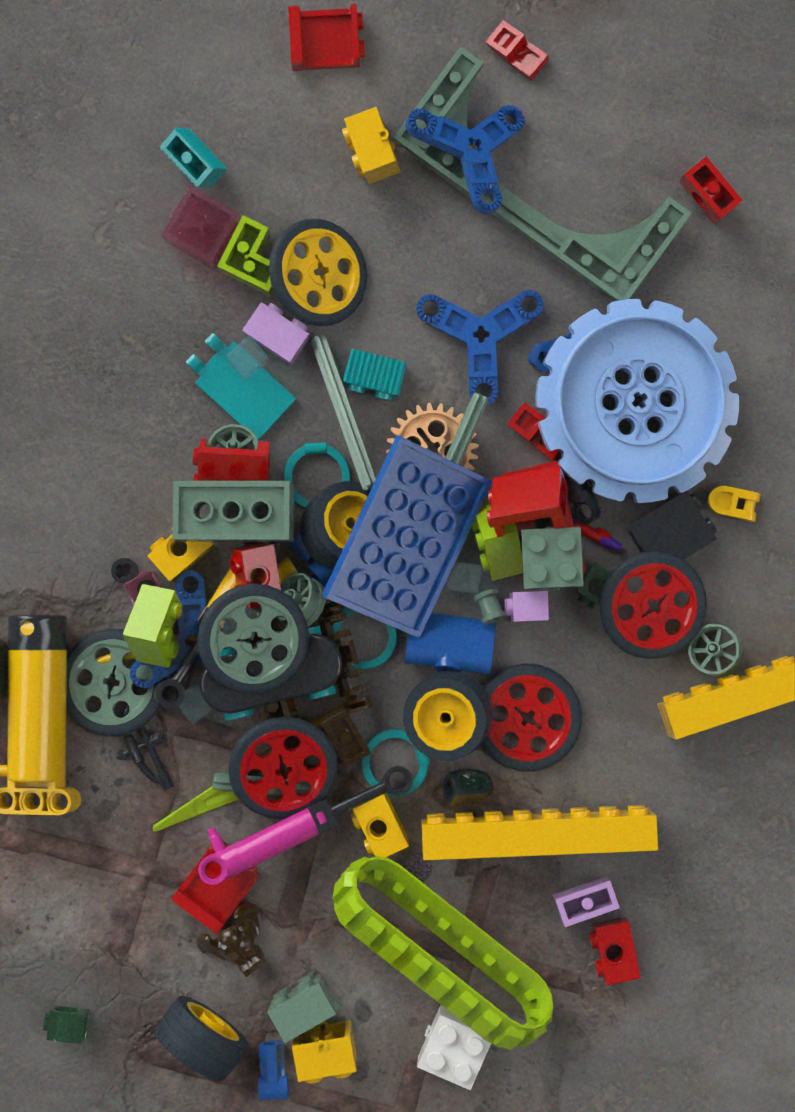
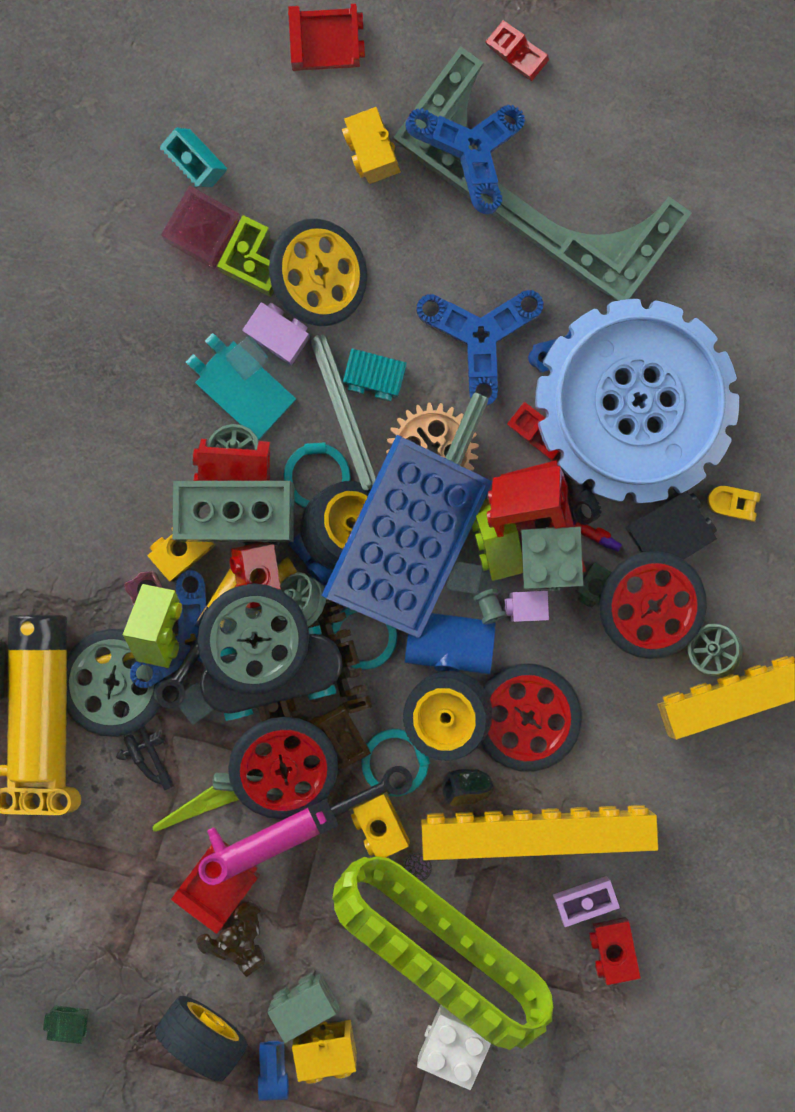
black bush [111,558,138,583] -> none
red brick [679,156,743,225] -> none

